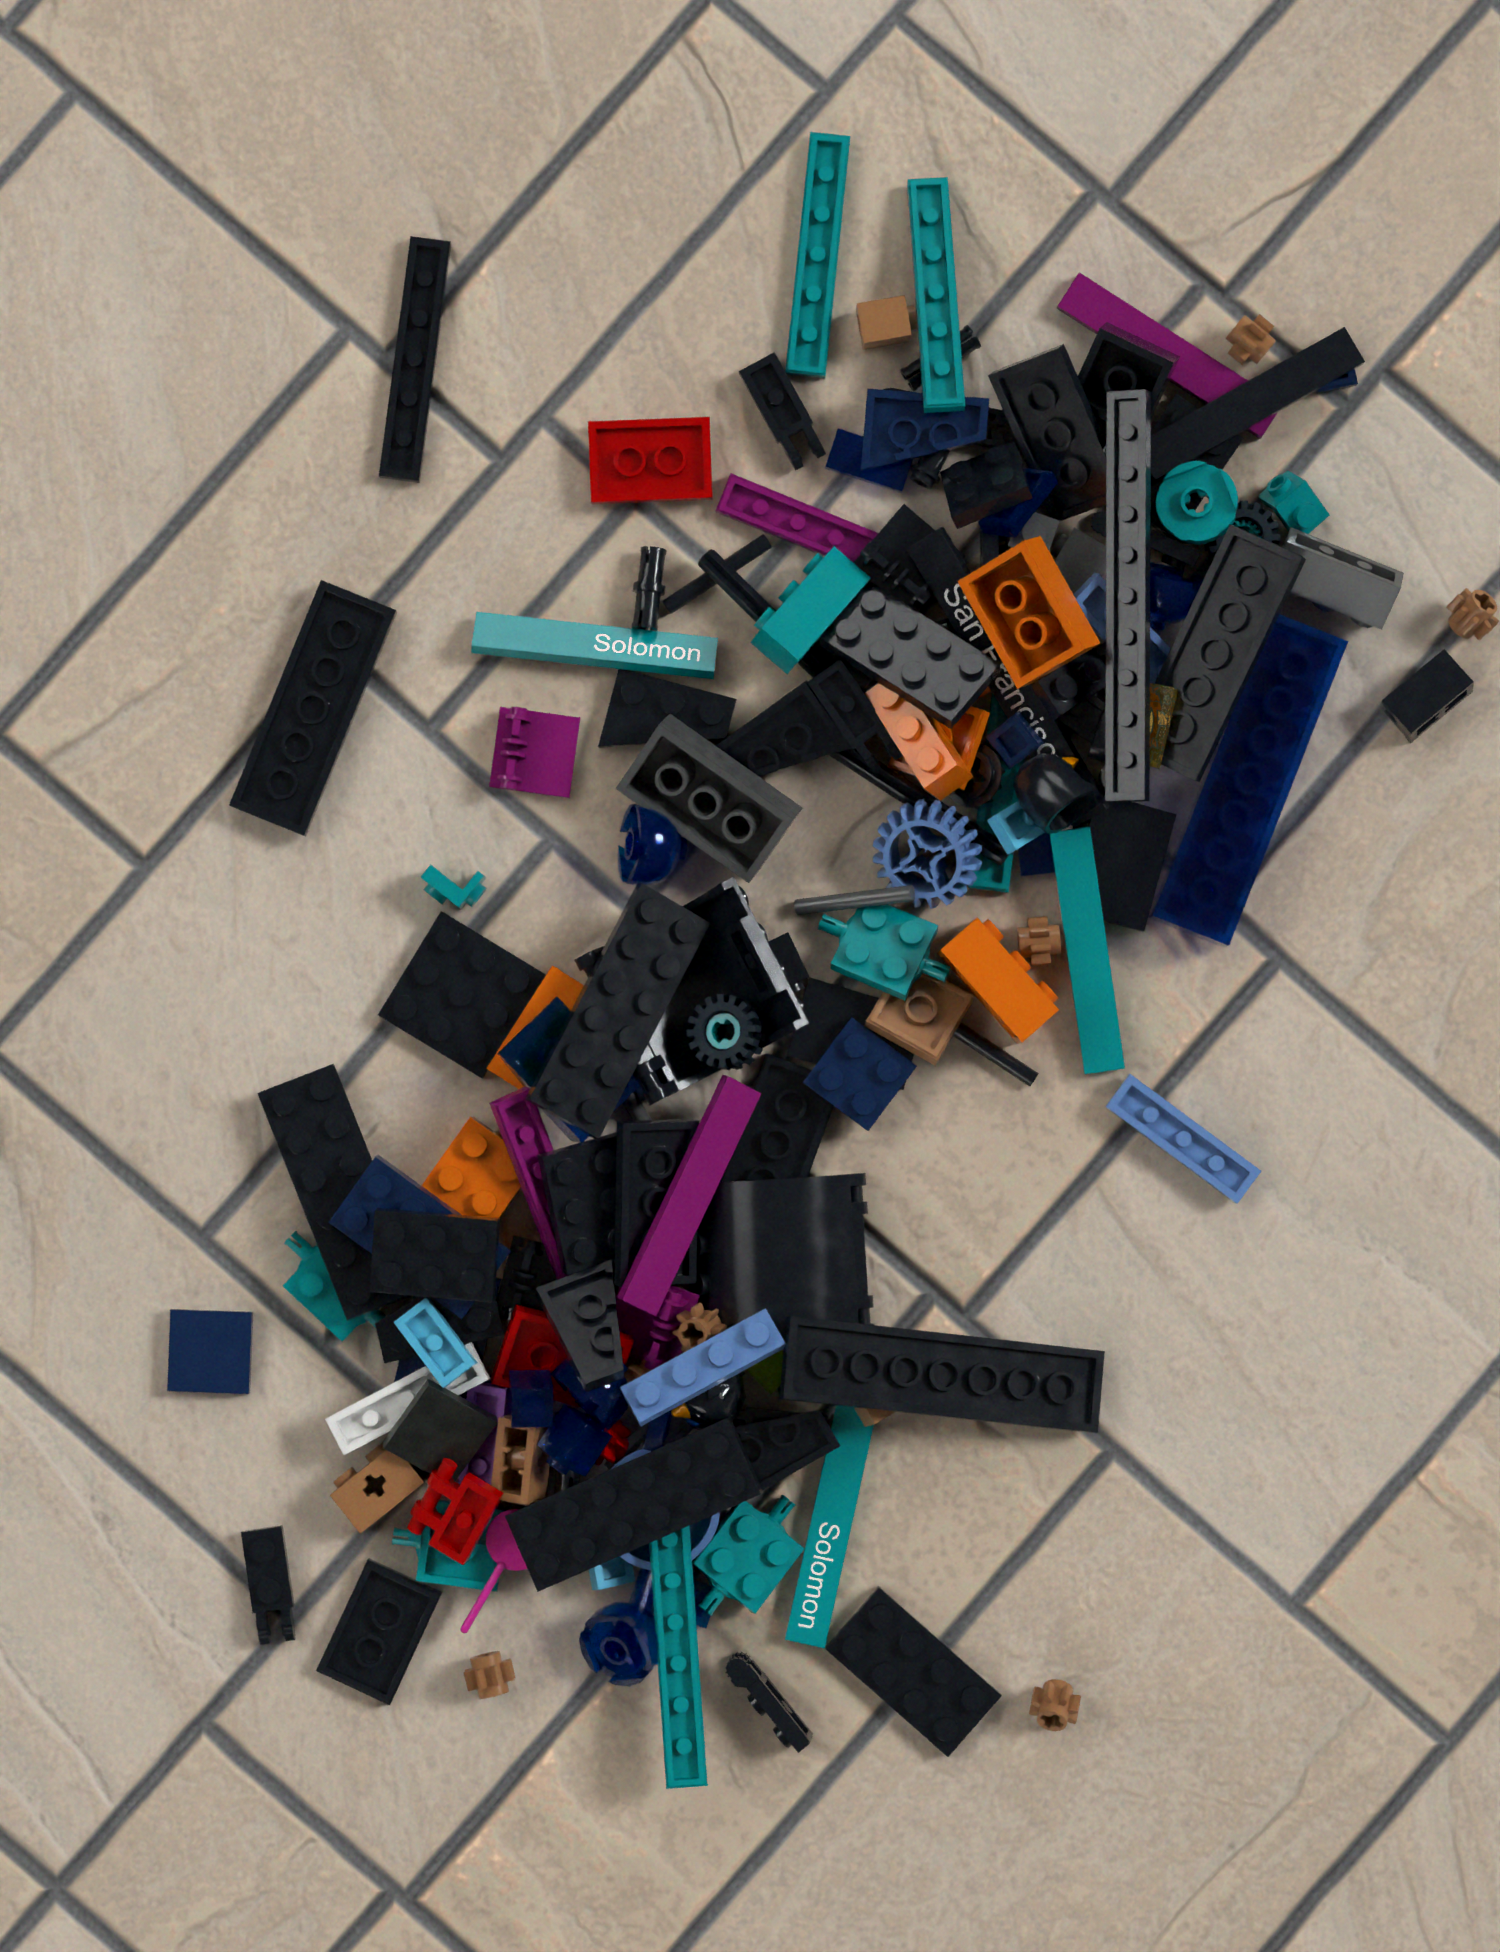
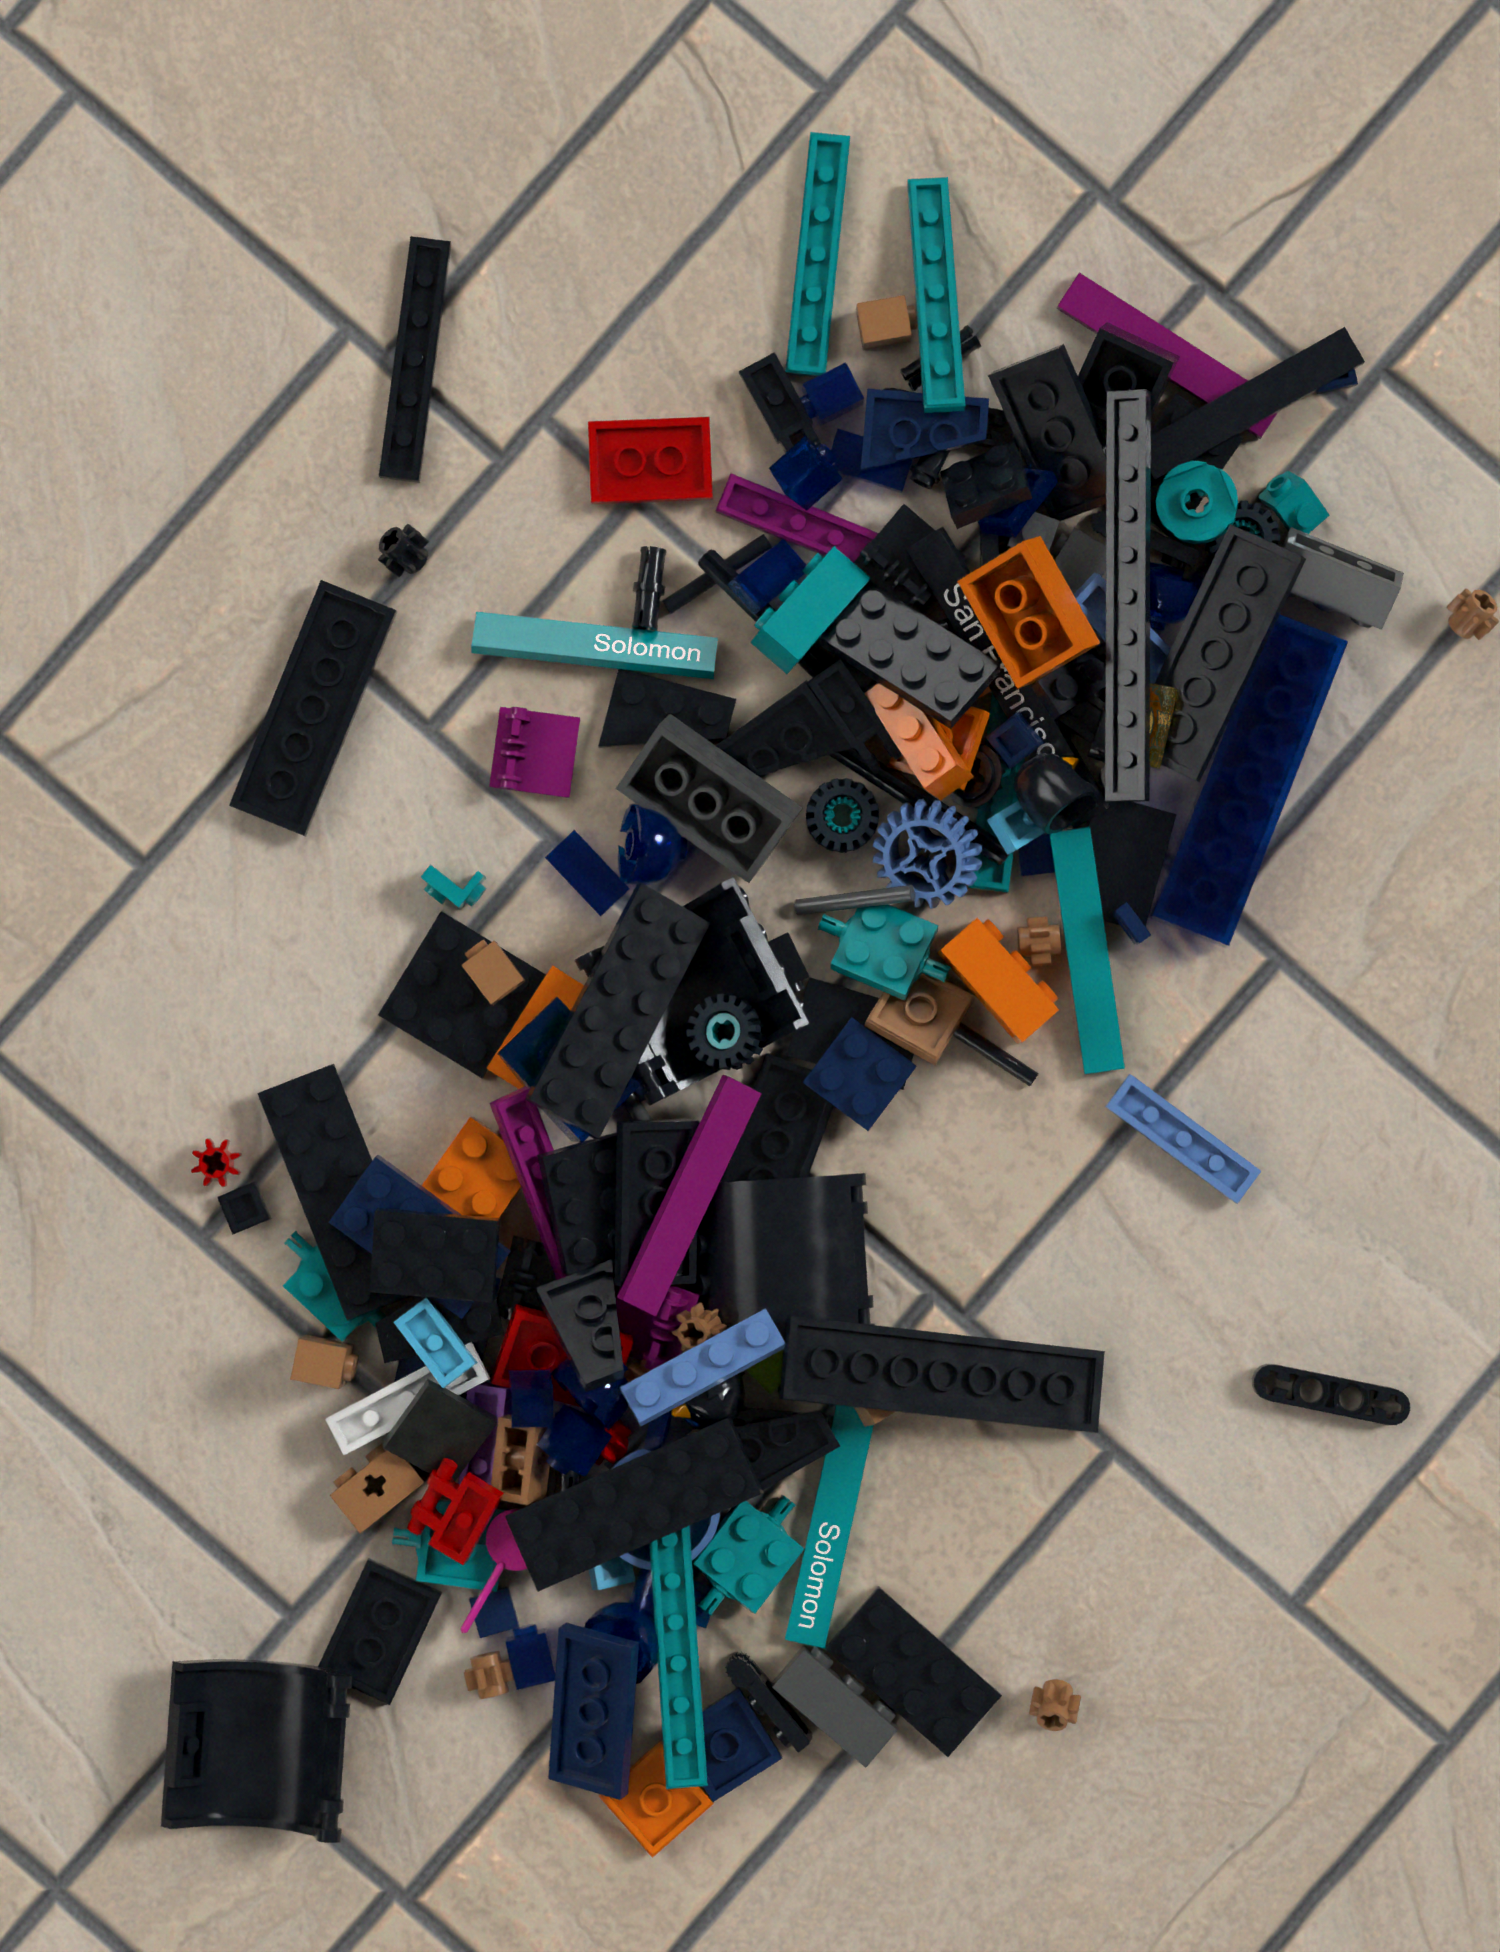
dark blue tile [167,1309,253,1394] -> none
black hinge [241,1525,296,1645] -> none
medium nougat gear [1225,314,1276,365] -> none
black hinge [1382,649,1474,743] -> none
none -> black hinge [161,1659,352,1843]
none -> red gear [191,1138,242,1187]
none -> black tile [217,1181,272,1235]
none -> medium nougat brick [290,1335,359,1389]
none -> black gear [378,524,429,577]
none -> medium nougat brick [462,940,525,1005]
none -> dark blue tile [469,1586,520,1638]
none -> clear blue brick [505,1624,556,1690]
none -> clear blue tile [545,830,630,917]
none -> dark blue plate [548,1623,639,1800]
none -> orange plate [599,1740,714,1858]
none -> dark blue plate [702,1687,783,1802]
none -> clear blue tile [728,539,806,615]
none -> clear blue brick [769,436,843,511]
none -> dark grey brick [772,1645,898,1768]
none -> clear blue brick [799,362,864,426]
none -> black bush [806,778,879,853]
none -> dark blue tile [1113,902,1151,945]
none -> black beam [1252,1364,1410,1425]

